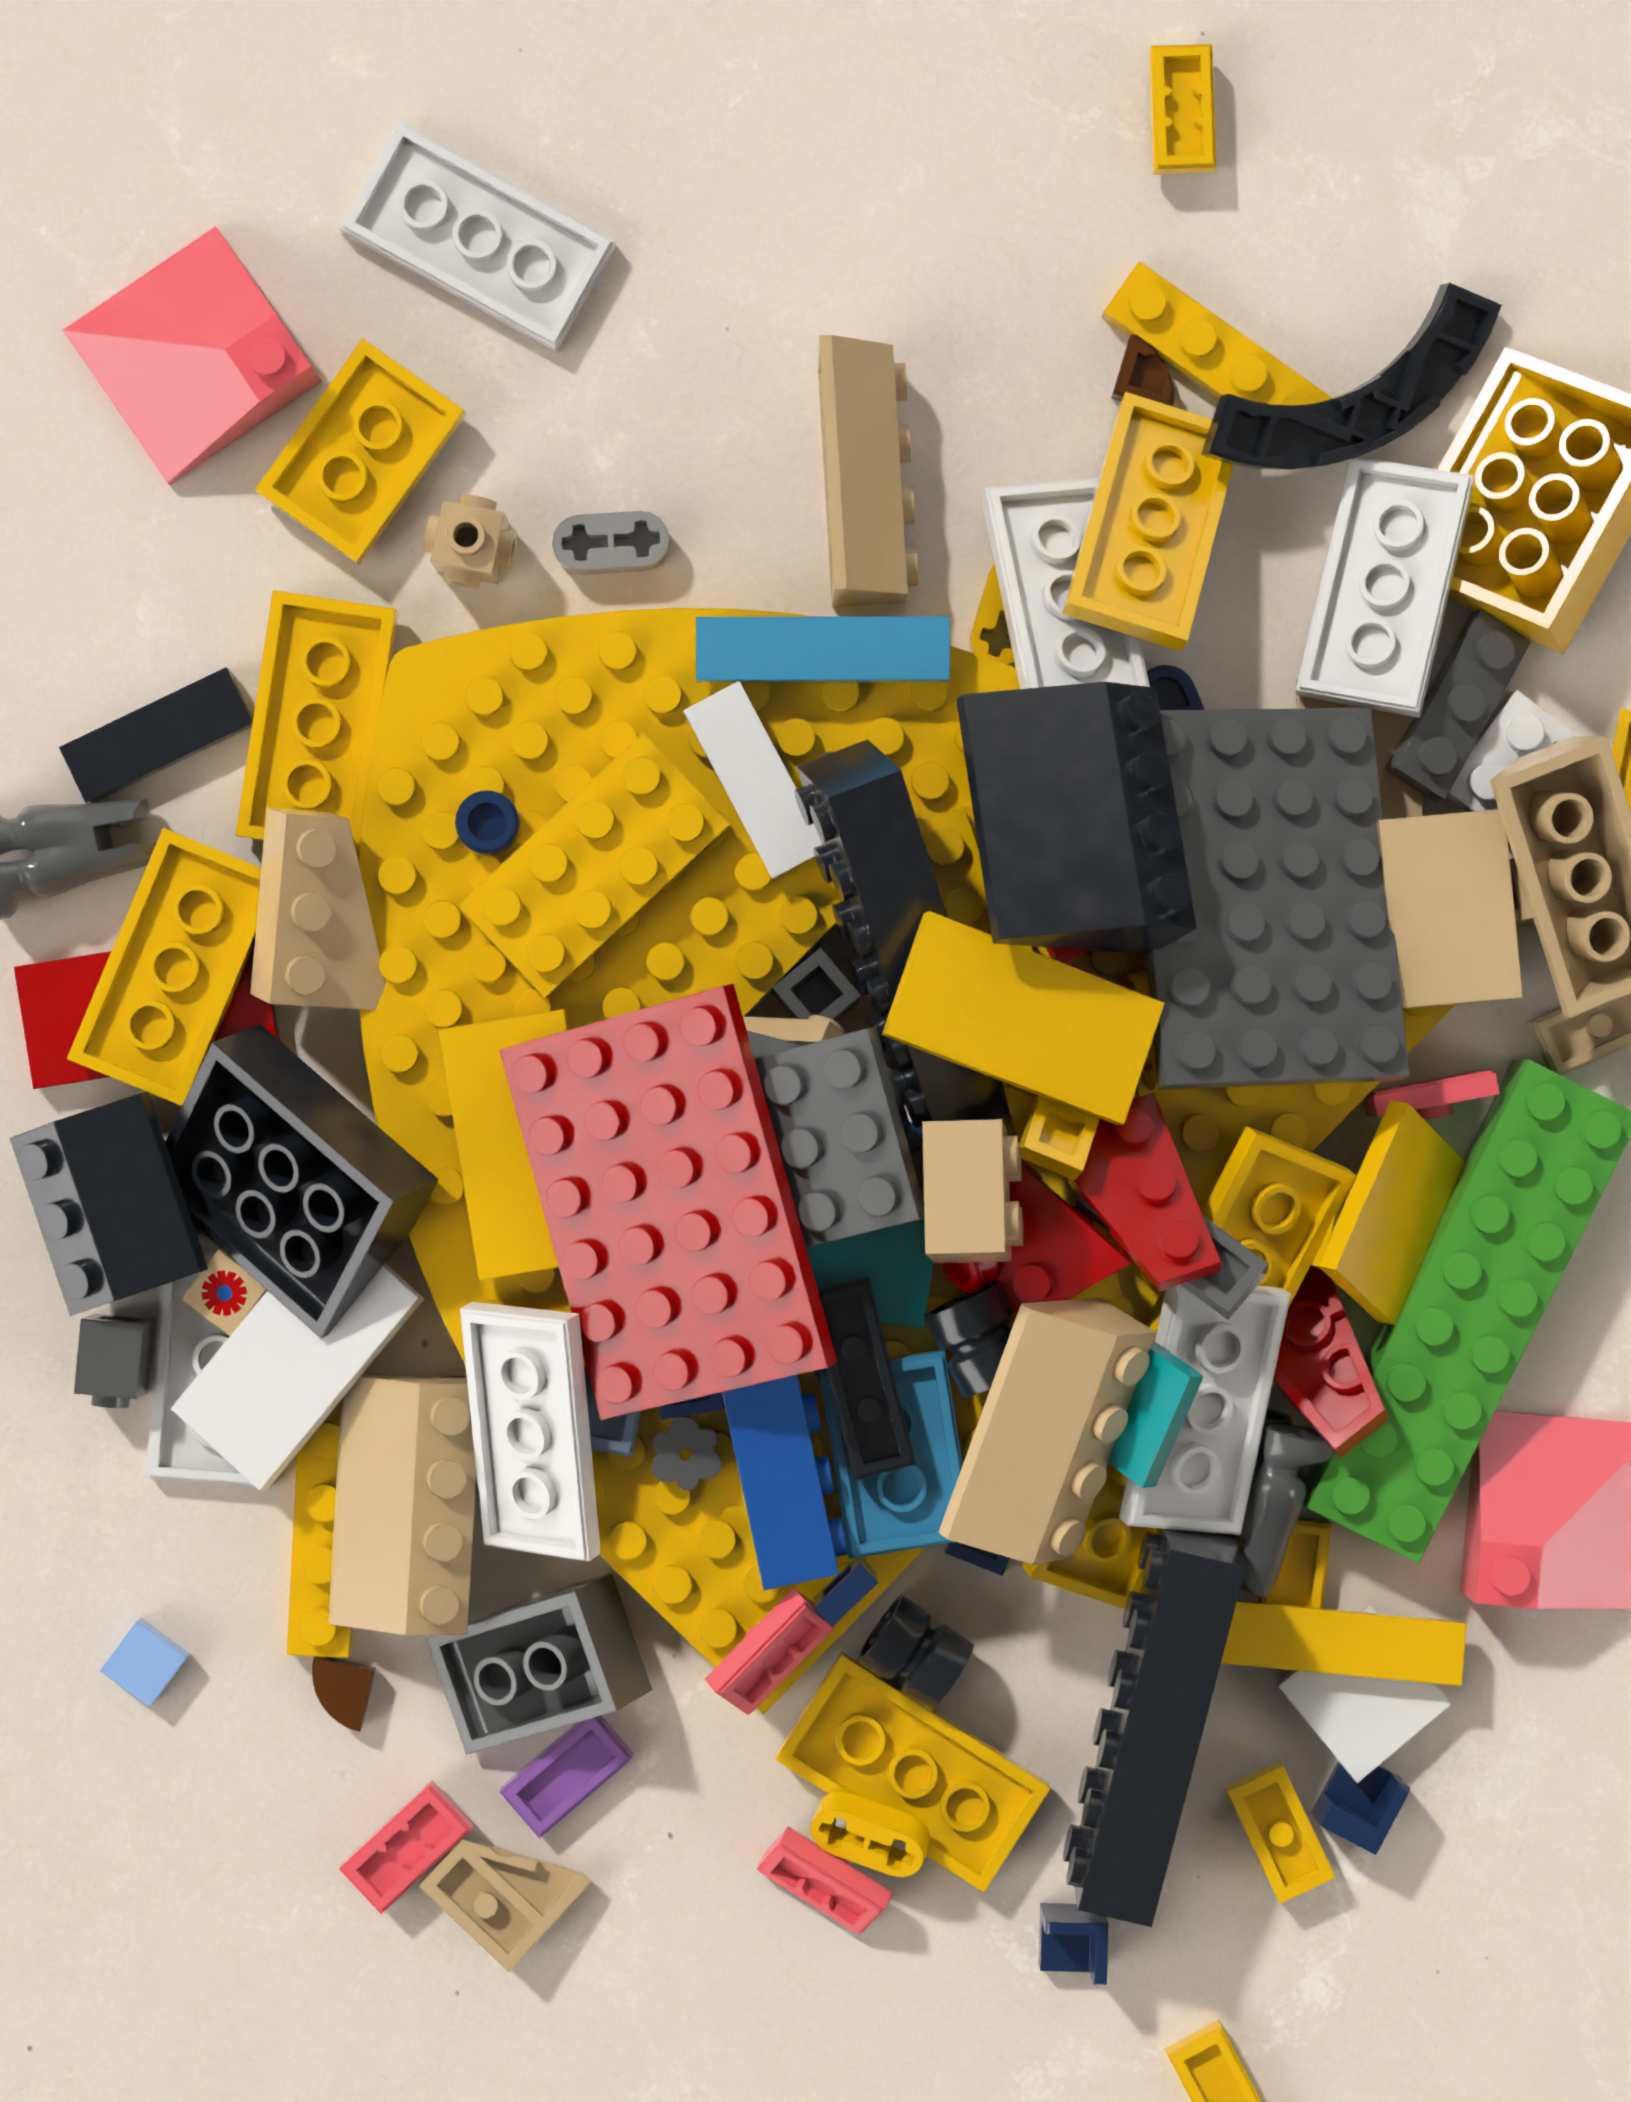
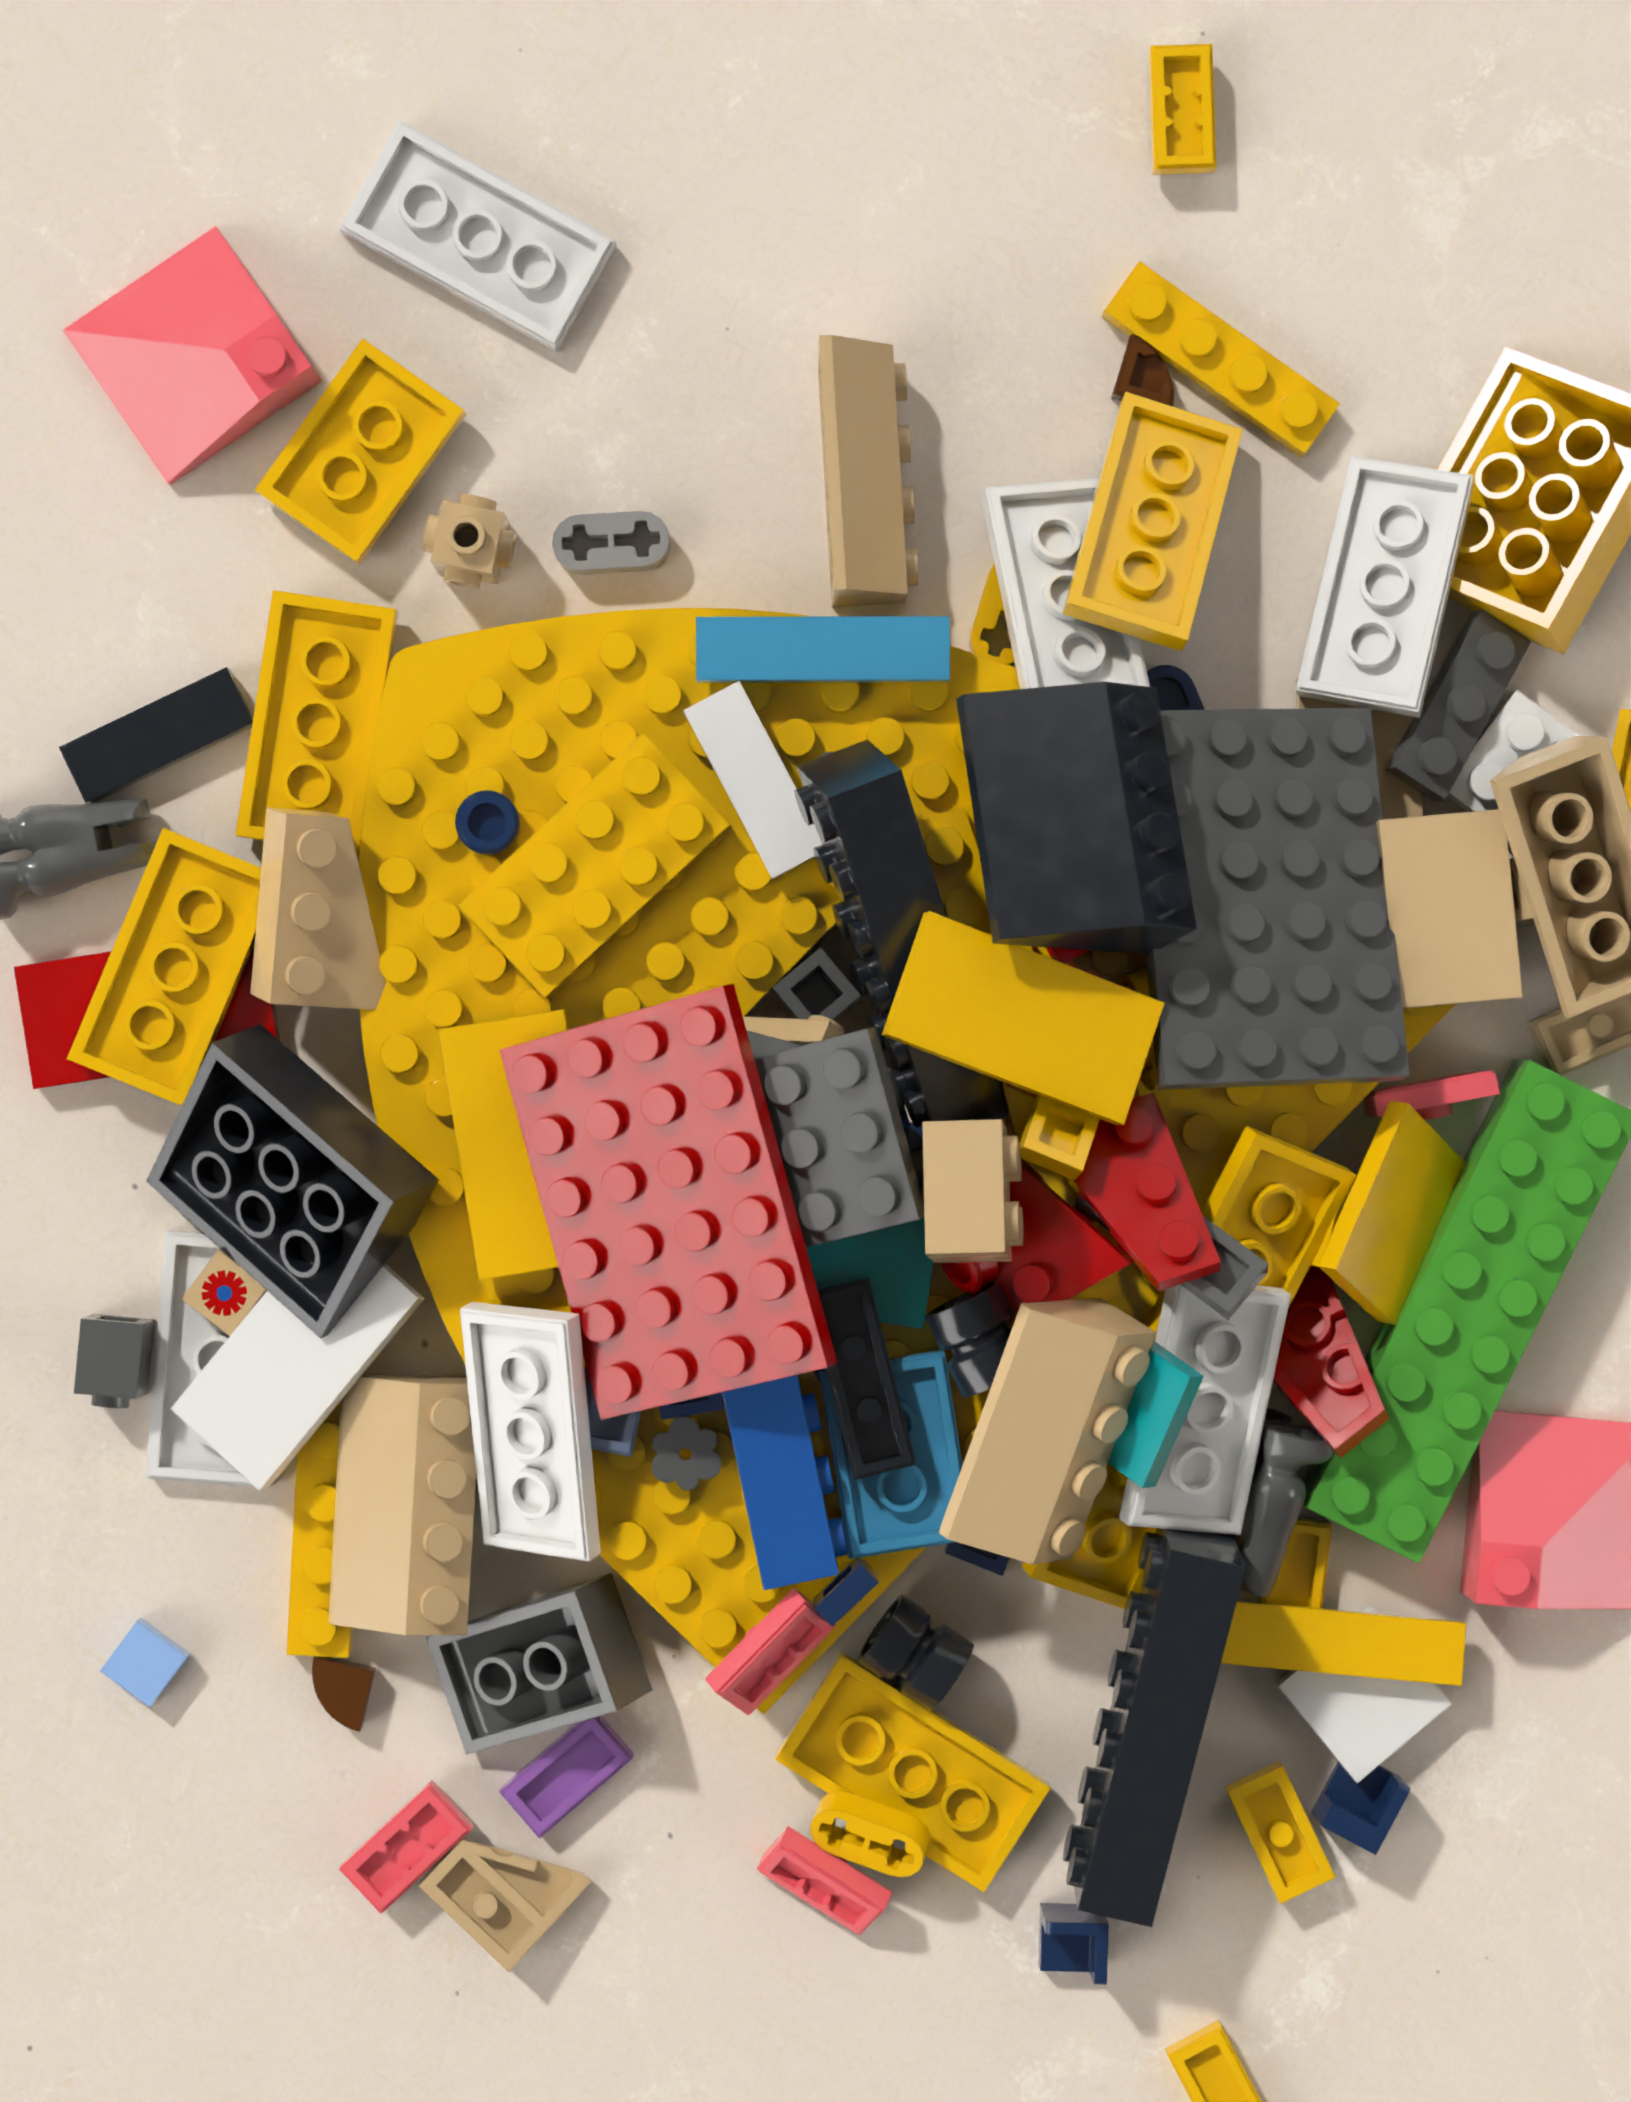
black slope [9,1091,208,1316] -> none
black tile [1201,282,1502,470] -> none

